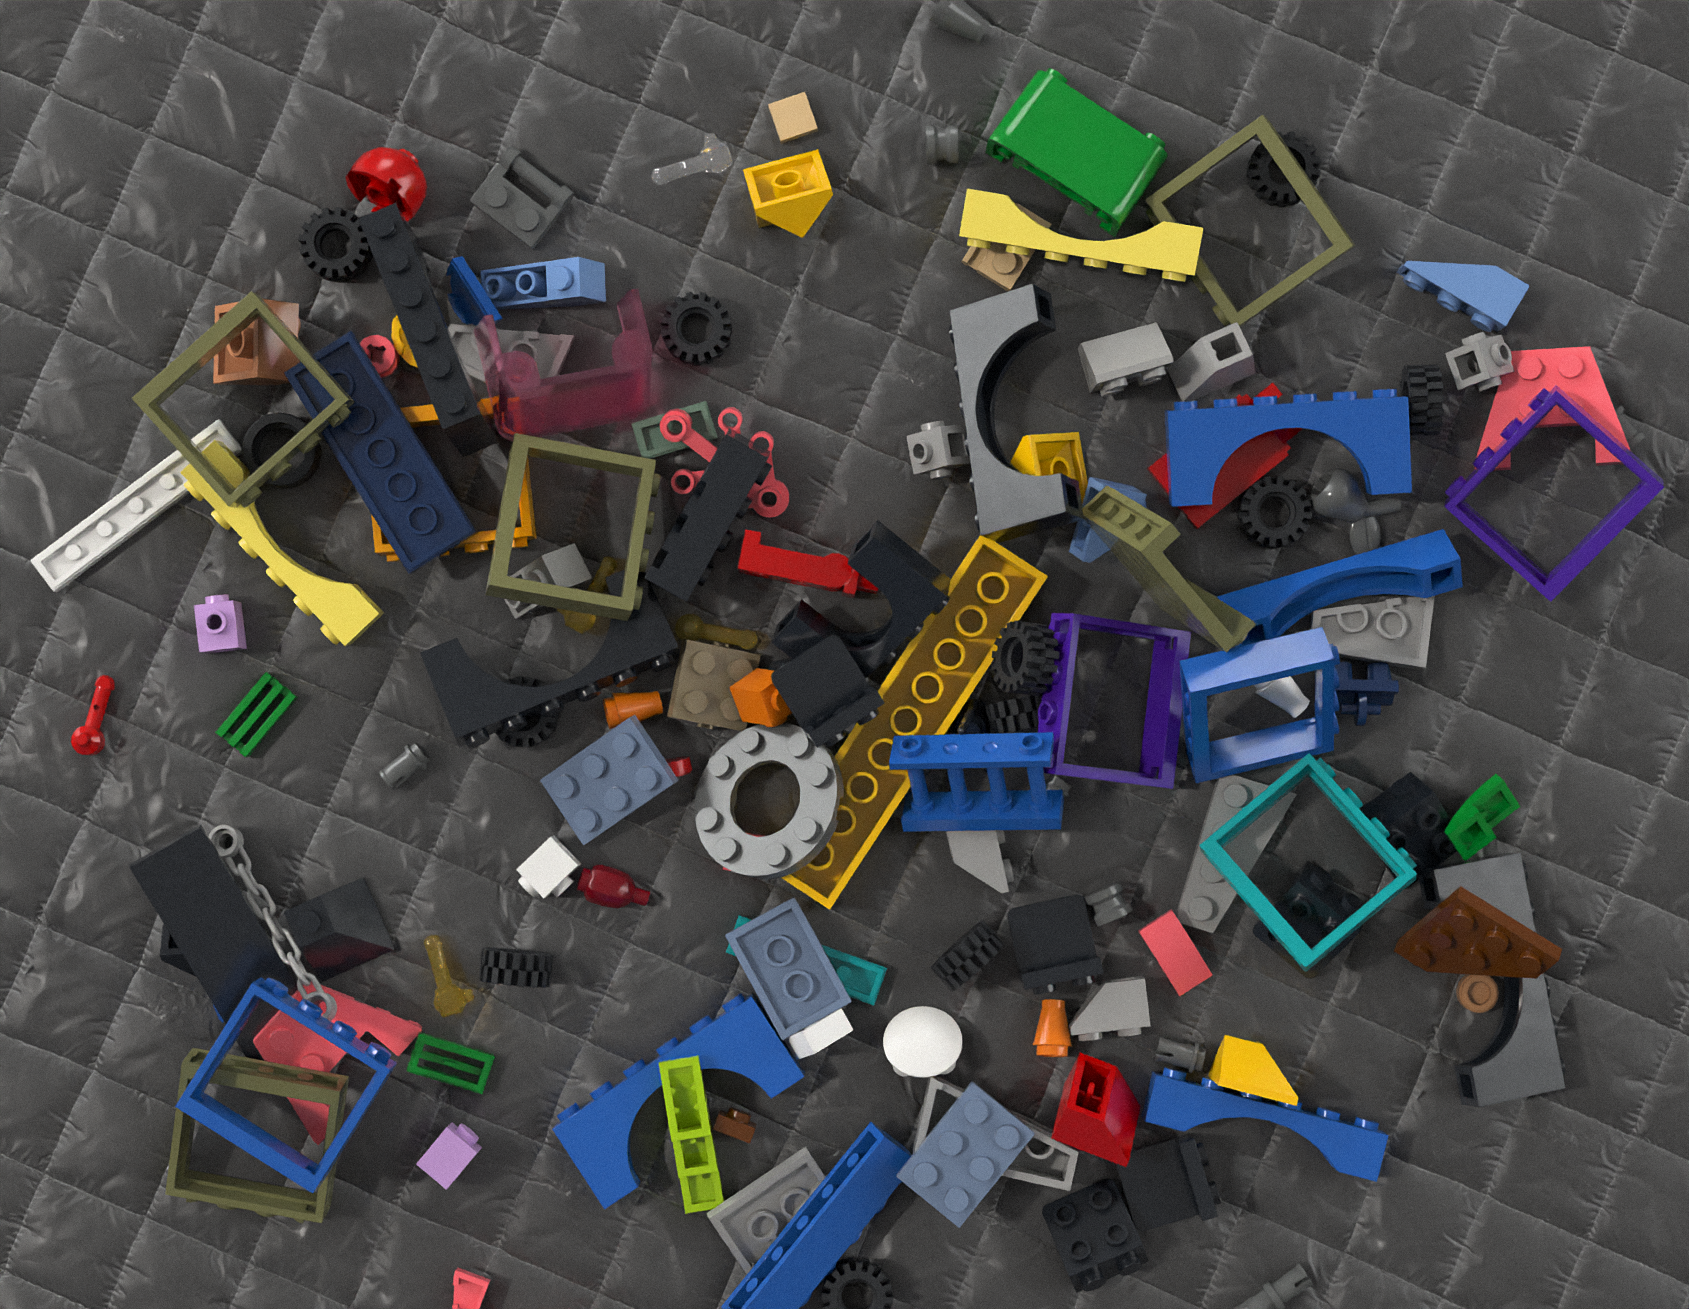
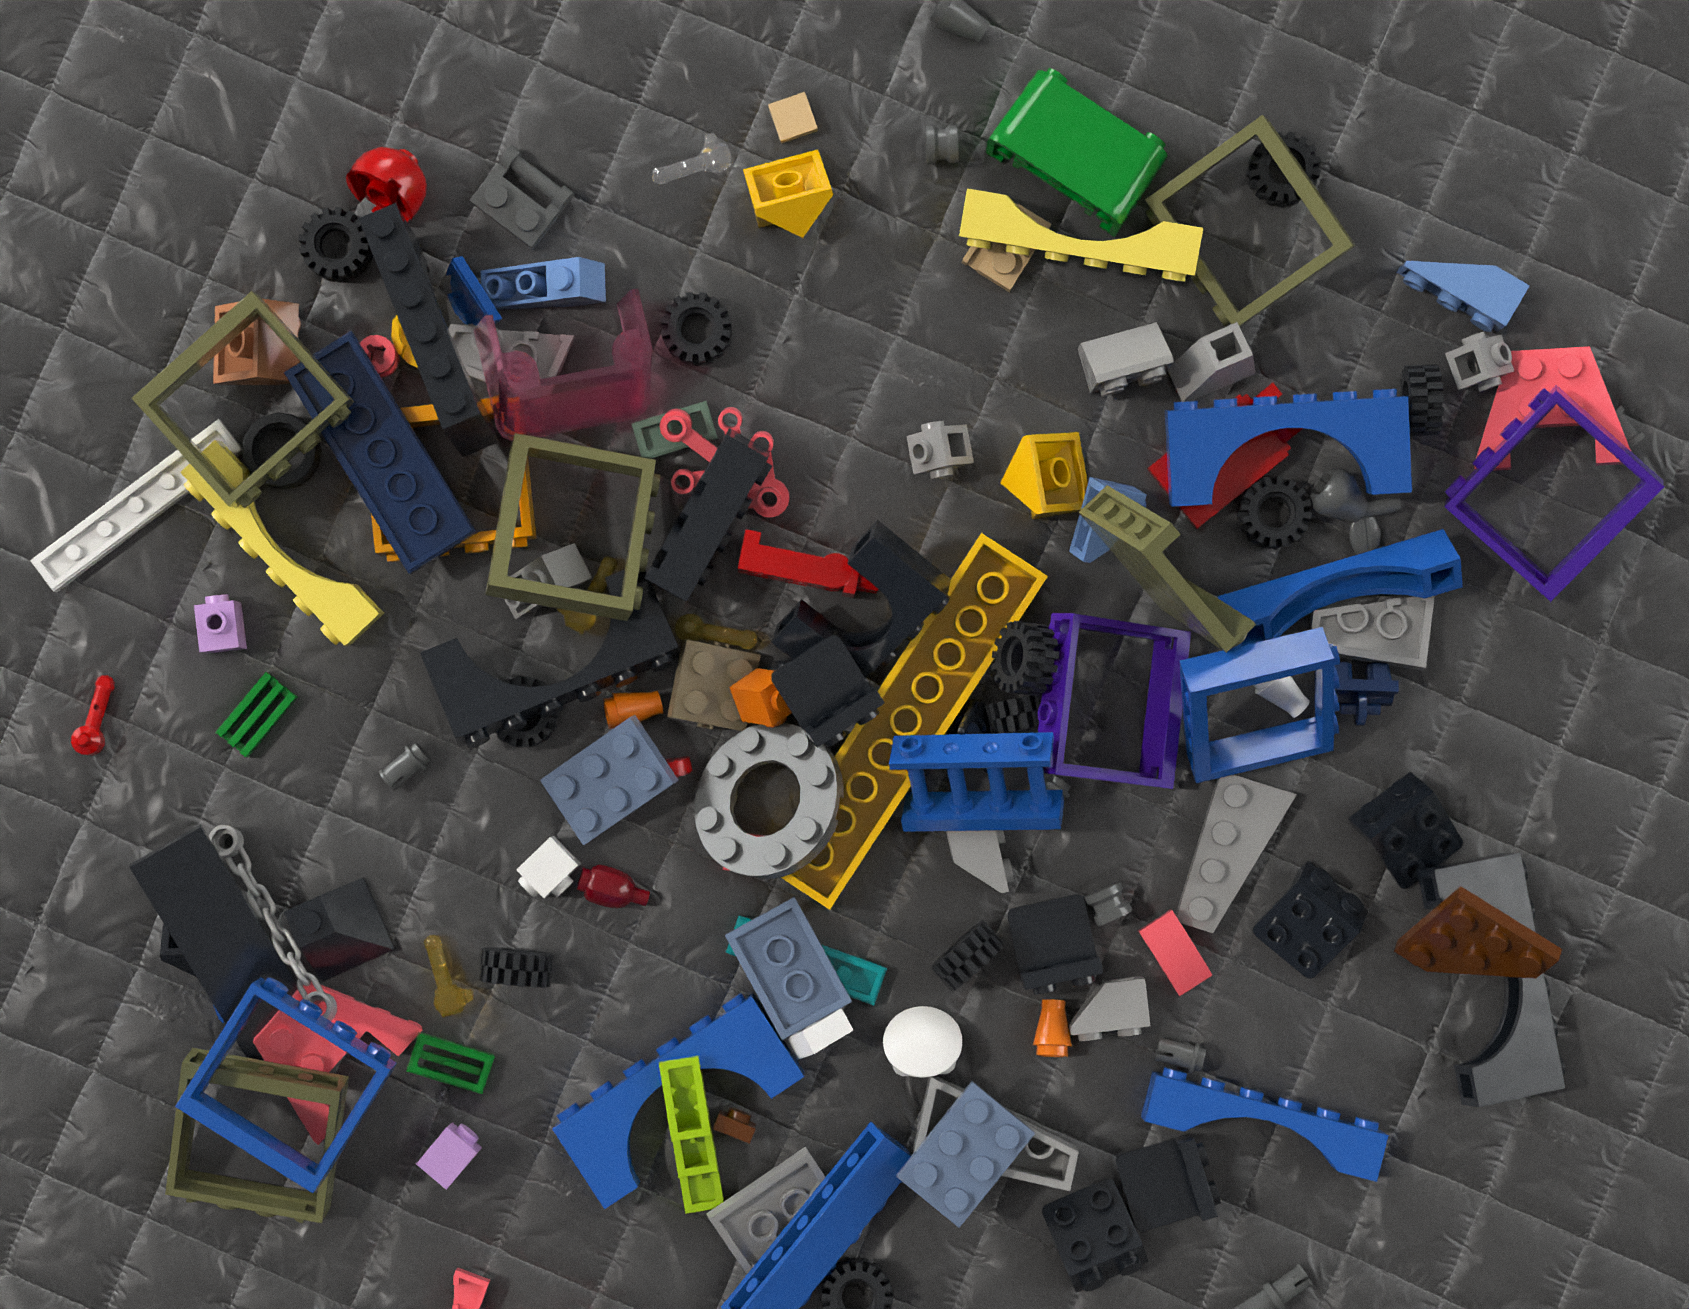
arch [949,284,1084,543] -> none
red slope [1051,1052,1141,1167] -> none
teal window [1199,753,1417,972] -> none
yellow slope [1208,1035,1298,1106] -> none
green slope [1444,774,1521,861] -> none
medium nougat tile [1456,974,1499,1013] -> none

